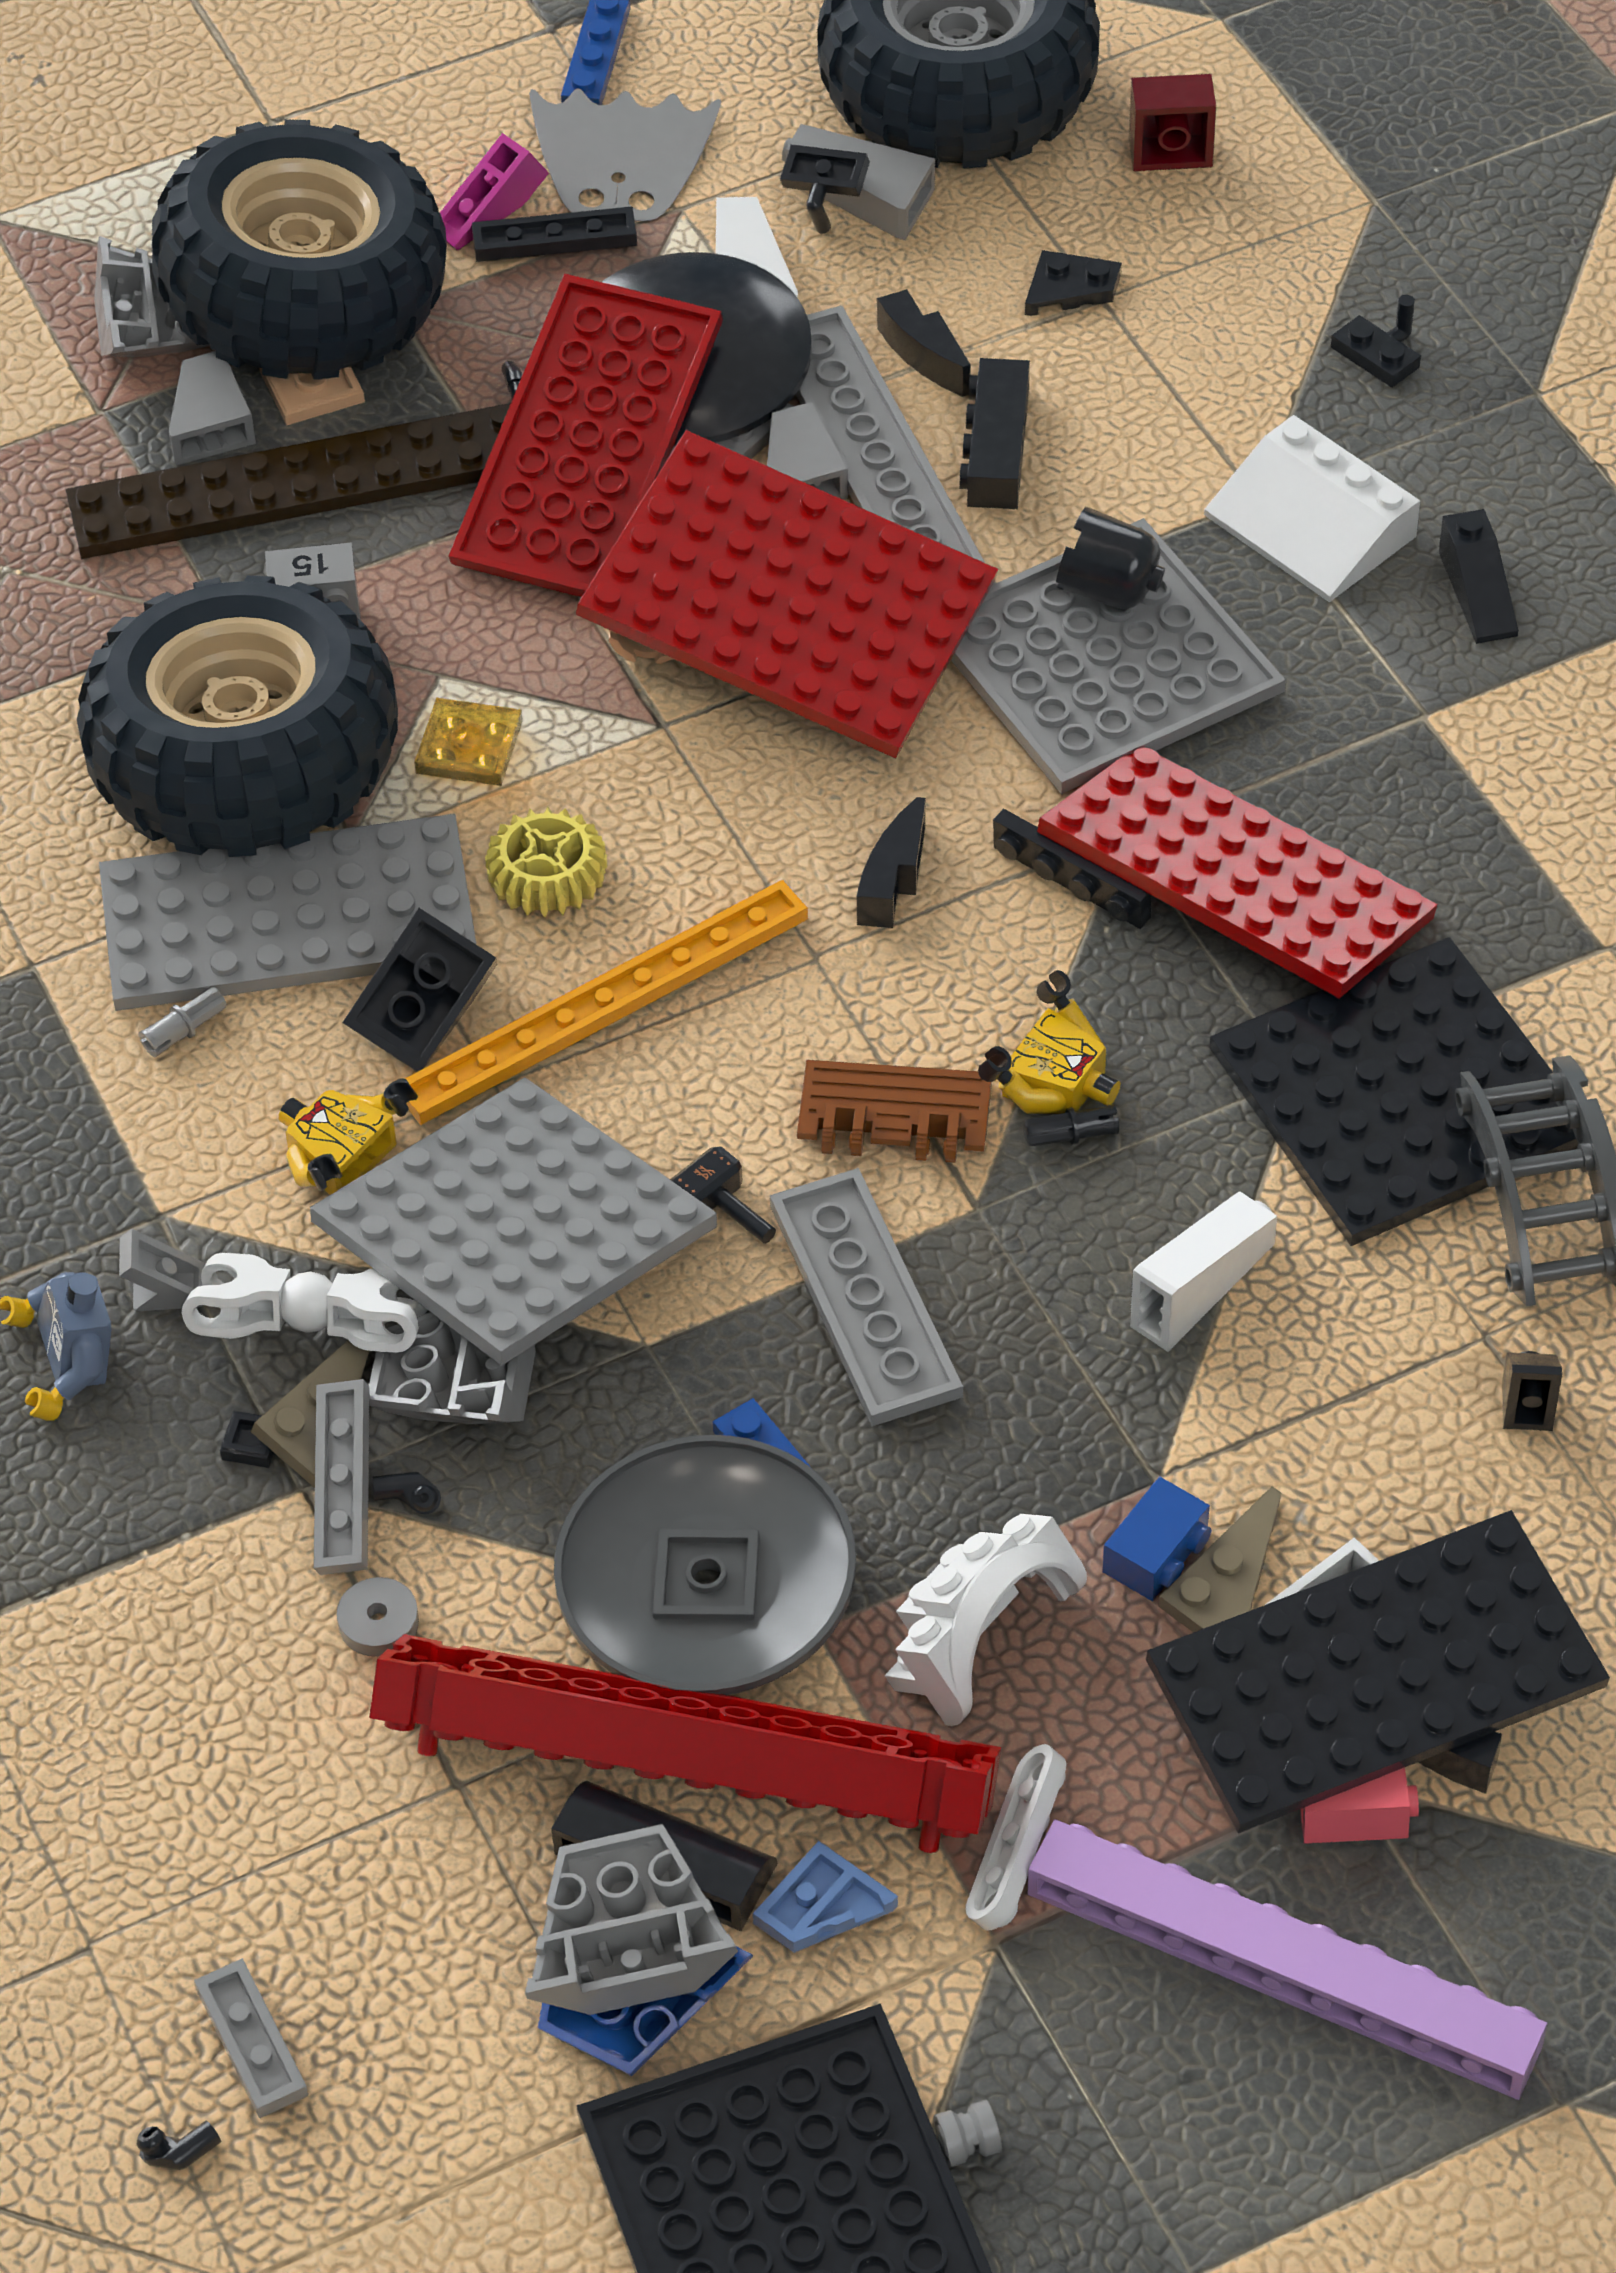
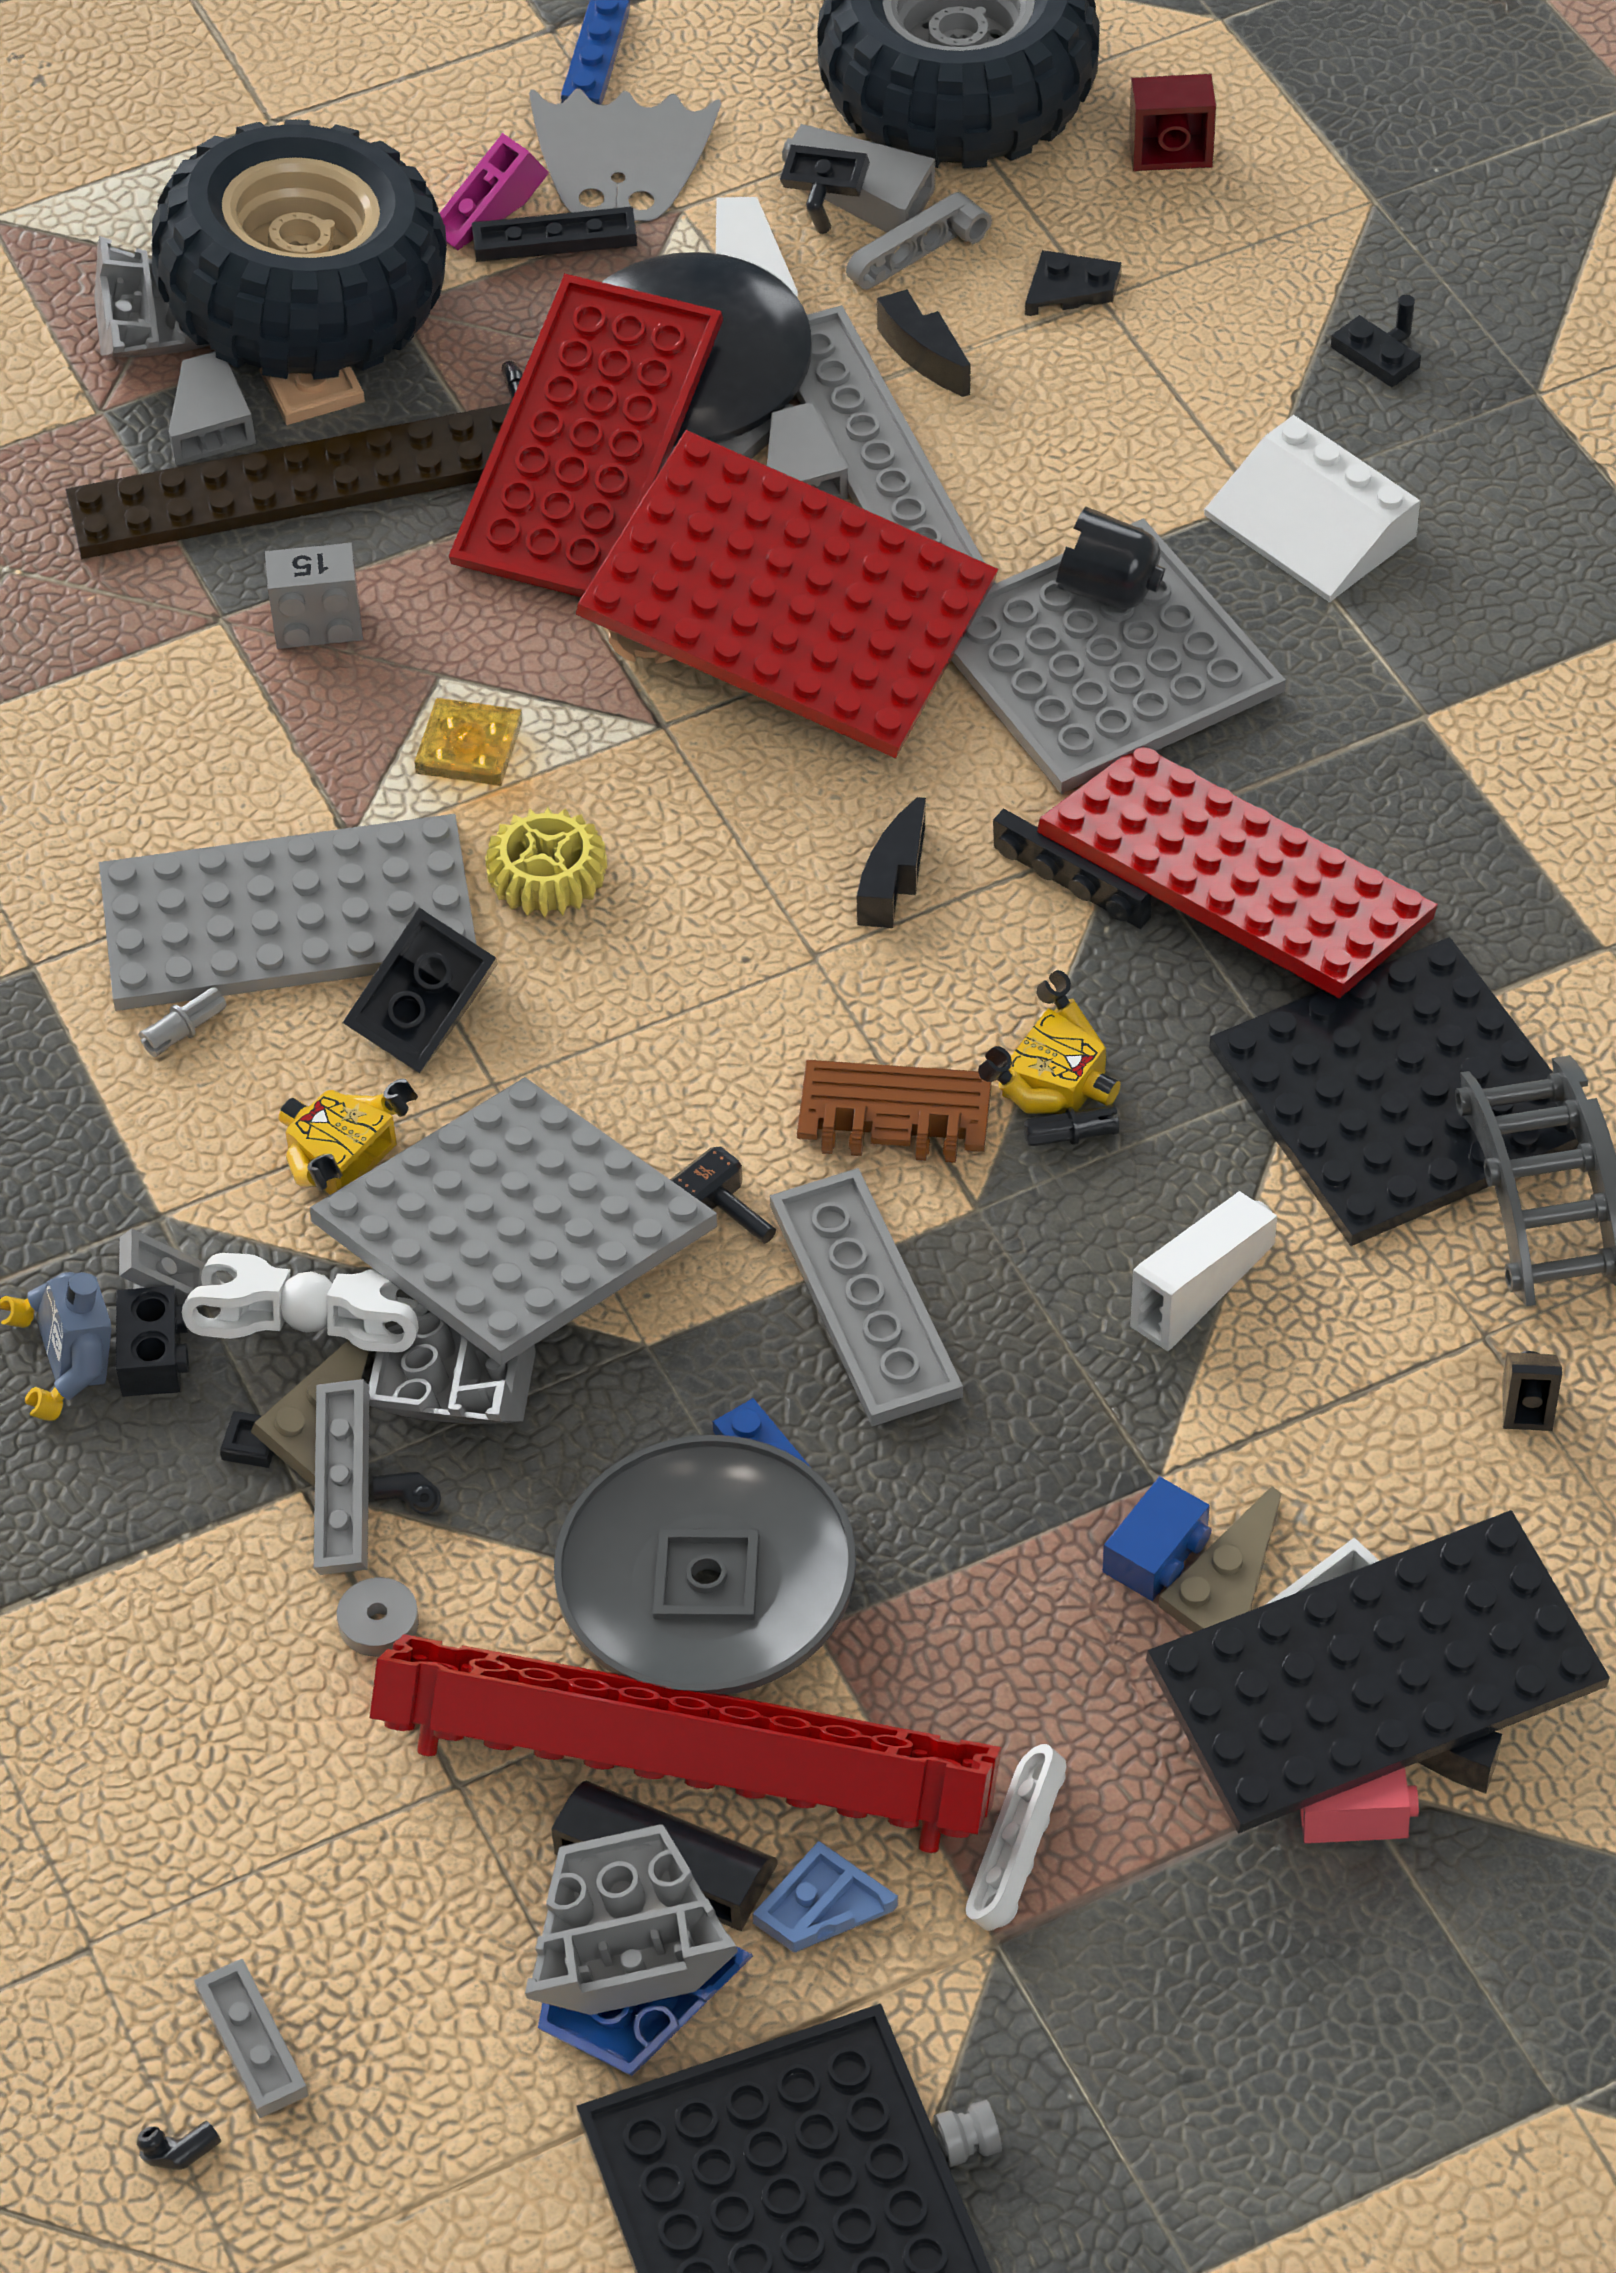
black wheel [77,575,398,857] -> none
light orange plate [405,880,808,1125] -> none
white piece [885,1514,1087,1726] -> none
black brick [959,358,1030,509] -> none
lavender brick [1028,1819,1547,2100] -> none
black slope [1439,509,1519,644] -> none
none -> black brick [116,1286,189,1397]
none -> light grey beam [846,192,992,289]

